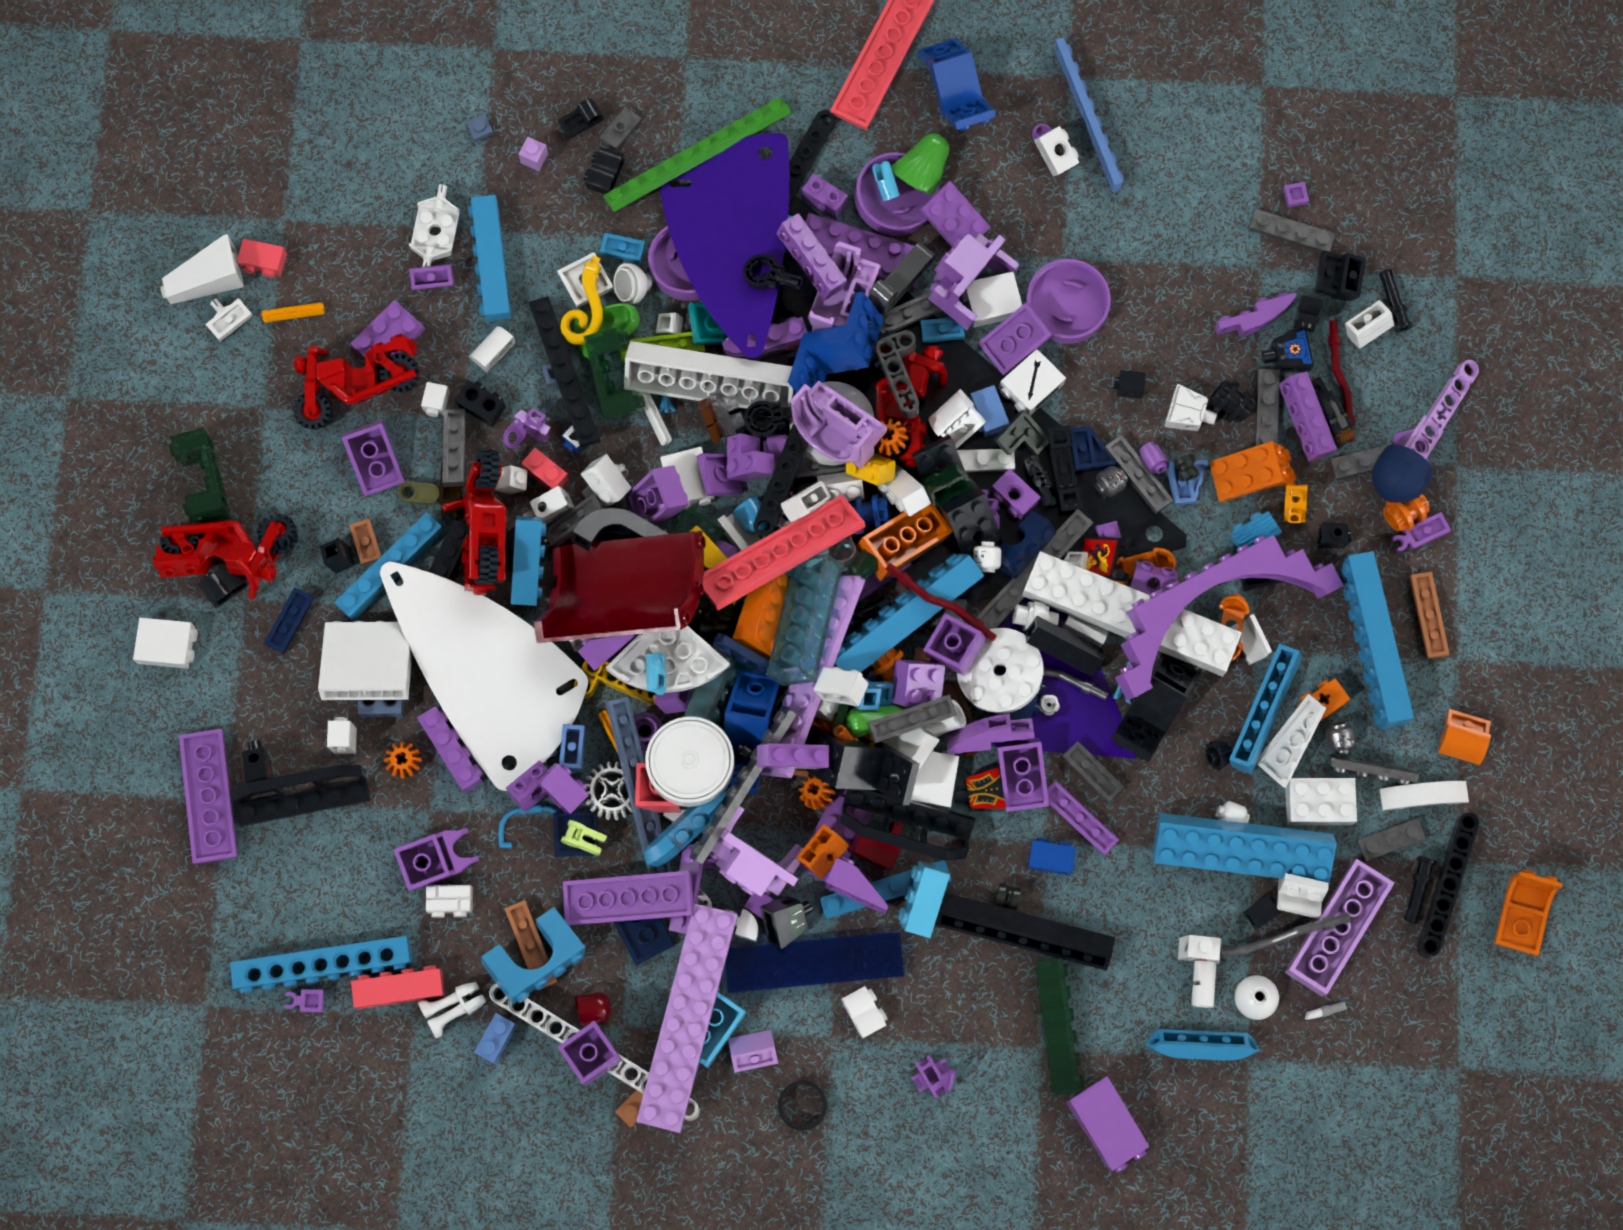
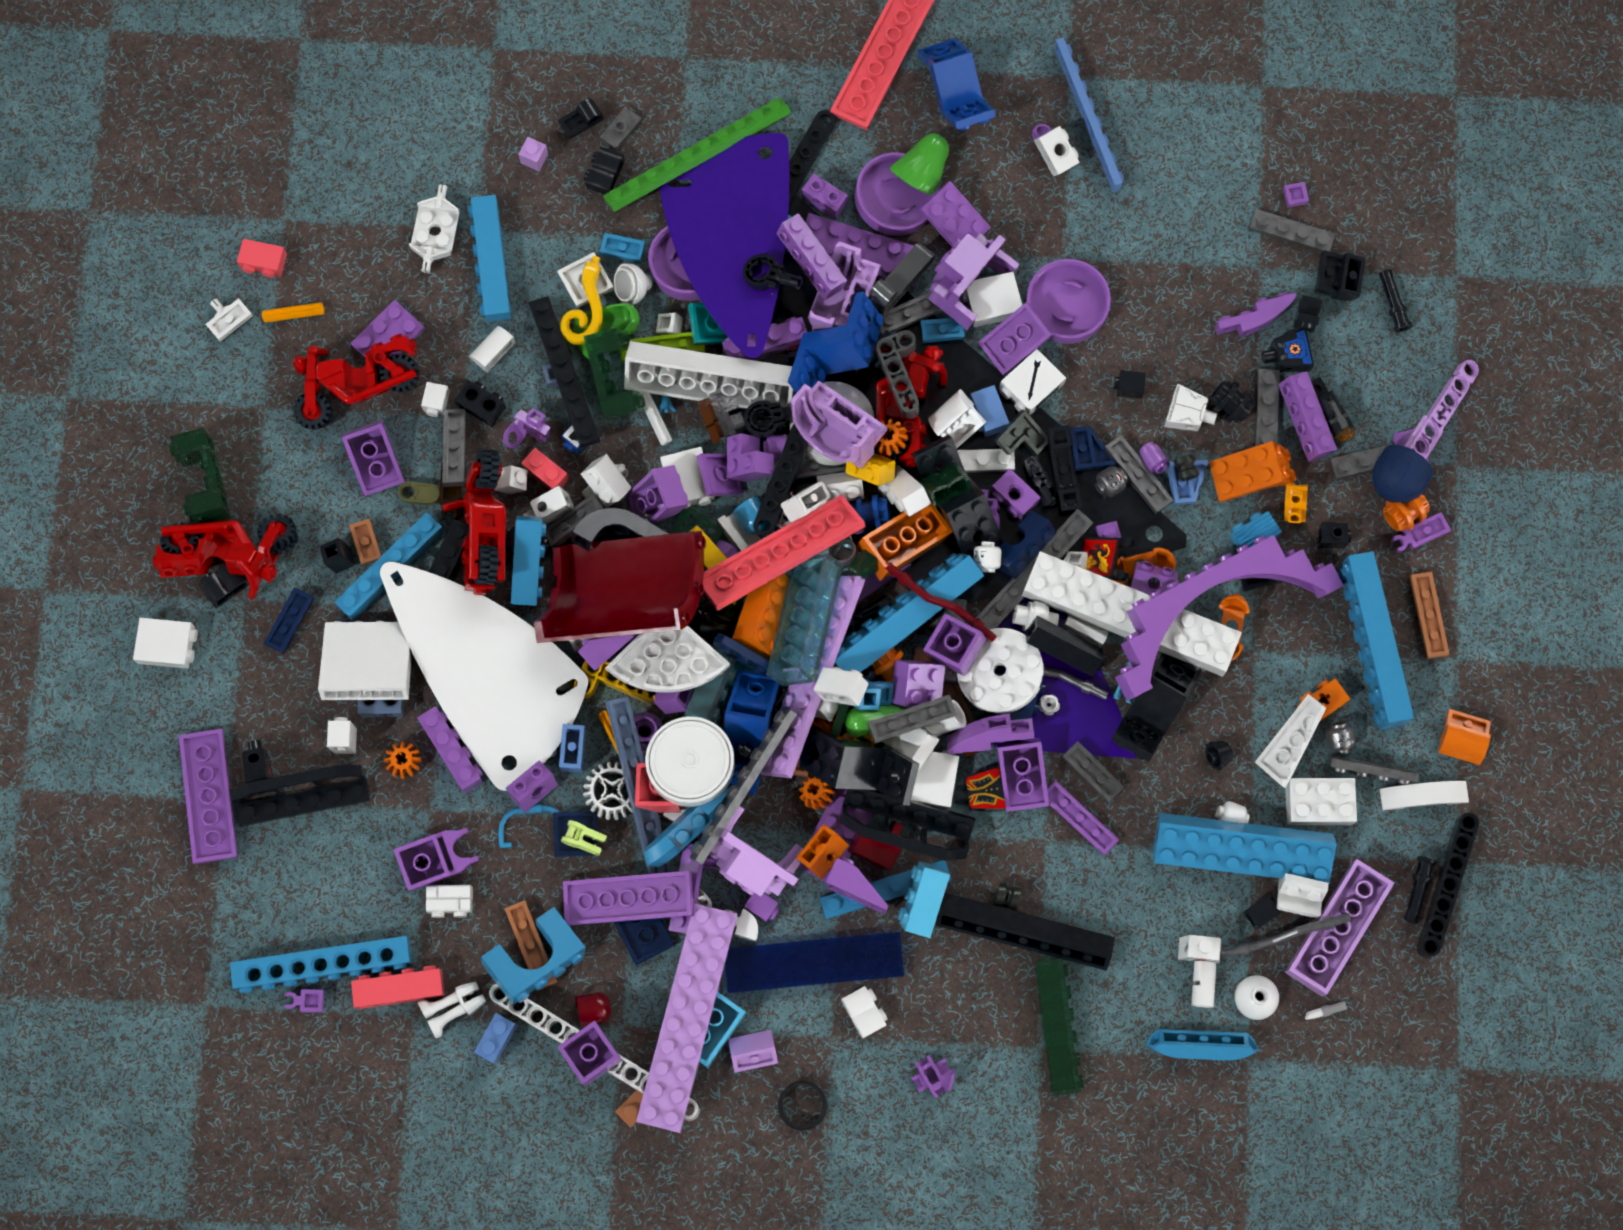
white slope [160,234,244,304] -> none
medium lavender slope [409,264,454,290] -> none
sand blue plate [466,114,494,142] -> none
medium lavender brick [536,763,589,814] -> none
medium azure hinge [645,653,666,696] -> none
medium lavender brick [757,743,829,769] -> none
black torso [760,896,813,949] -> none
orange piece [833,725,854,740] -> none
medium azure hinge [872,161,900,201] -> none
blue brick [1027,838,1076,876] -> none
medium lavender slope [1065,1076,1149,1173] -> none
dark azure brick [1229,644,1302,775] -> none
white panel [1230,614,1272,666] -> none
dark red bar [1328,320,1356,443] -> none
white brick [1345,300,1394,349] -> none
flat silver plate [1356,818,1426,862] -> none
orange bracket [1493,869,1563,956] -> none

